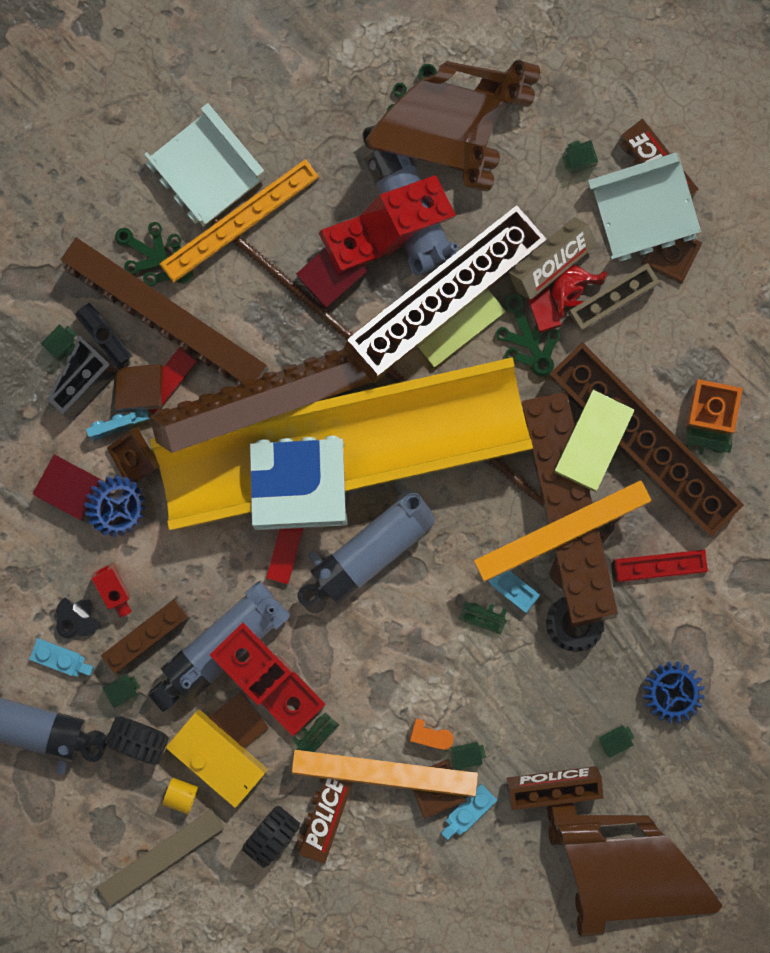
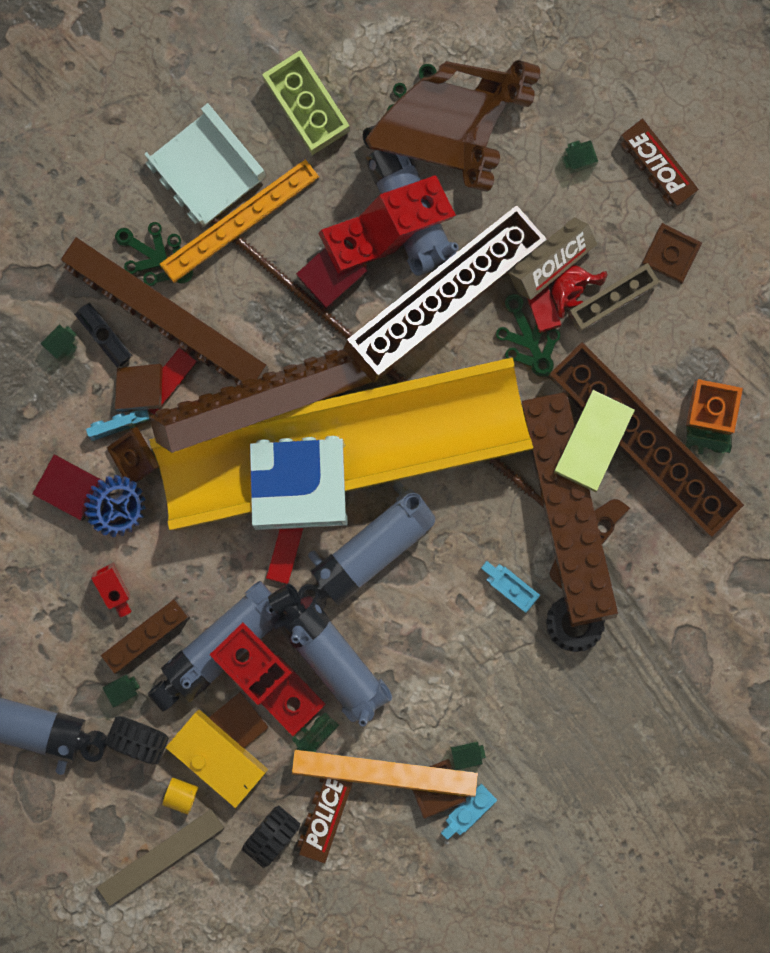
medium azure hinge [29,638,94,677] -> none
black wedge [47,335,117,420] -> none
black plate [56,598,99,638] -> none
orange leg [410,718,454,750] -> none
yellowish green tile [418,290,506,368] -> none
clear green plate [458,601,507,635] -> none
light orange tile [474,480,652,582] -> none
reddish brown brick [506,766,603,810] -> none
reddish brown panel [547,803,723,937] -> none
light aqua panel [588,153,701,262] -> none
clear green brick [597,724,635,758] -> none
red tile [614,549,708,582] -> none
blue gear [642,662,705,723] -> none
none -> yellowish green brick [262,50,350,155]
none -> sand blue piece [268,584,392,727]

